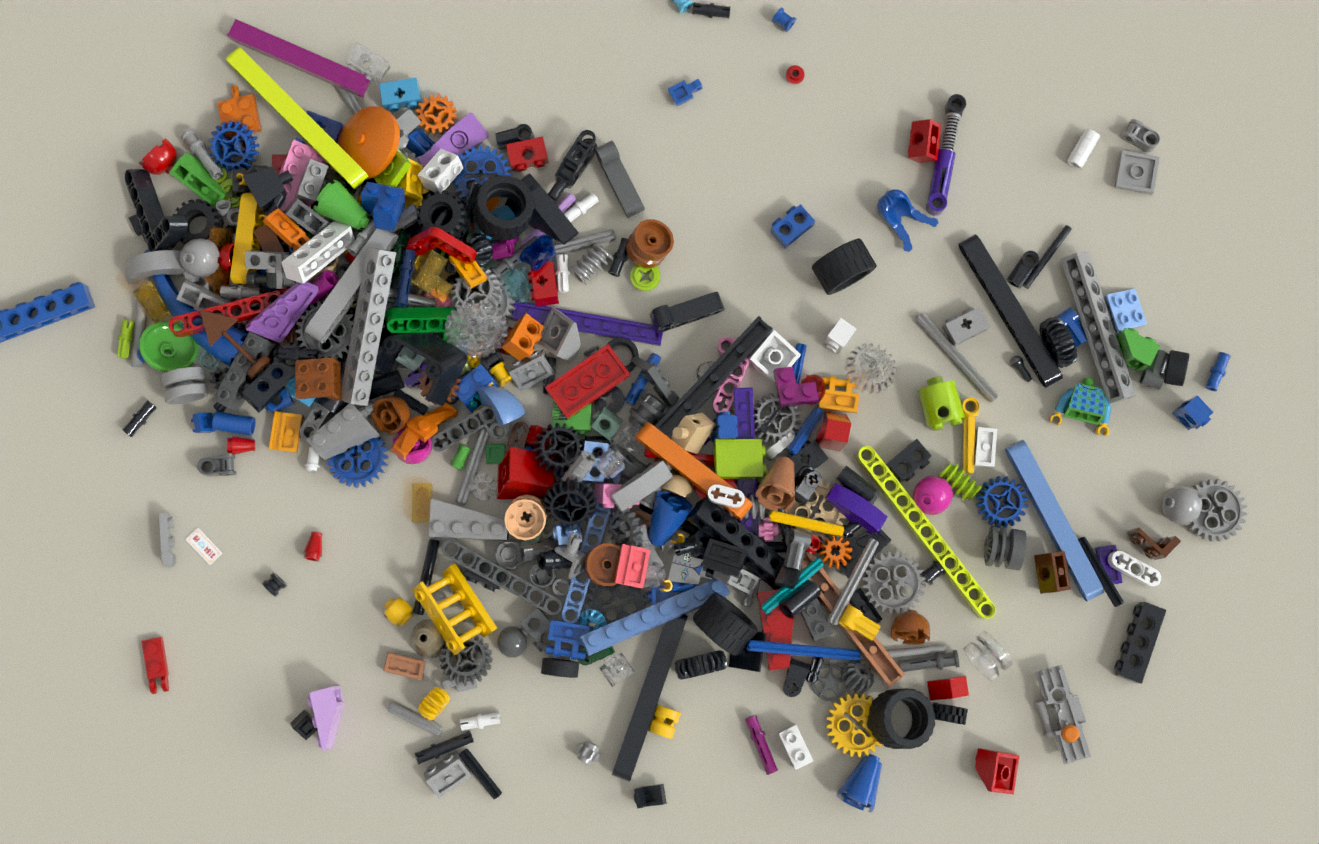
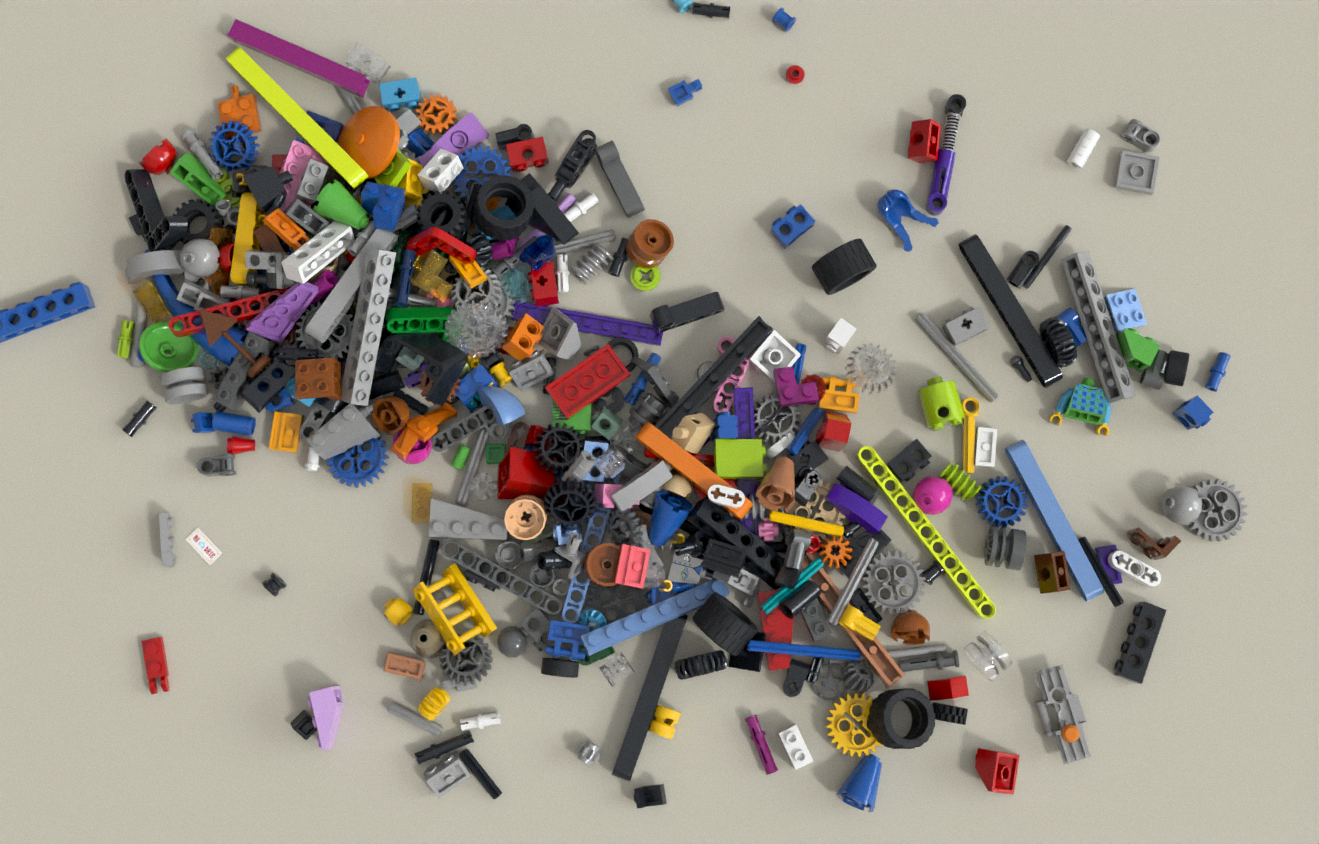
red cone [303,532,323,561] -> none

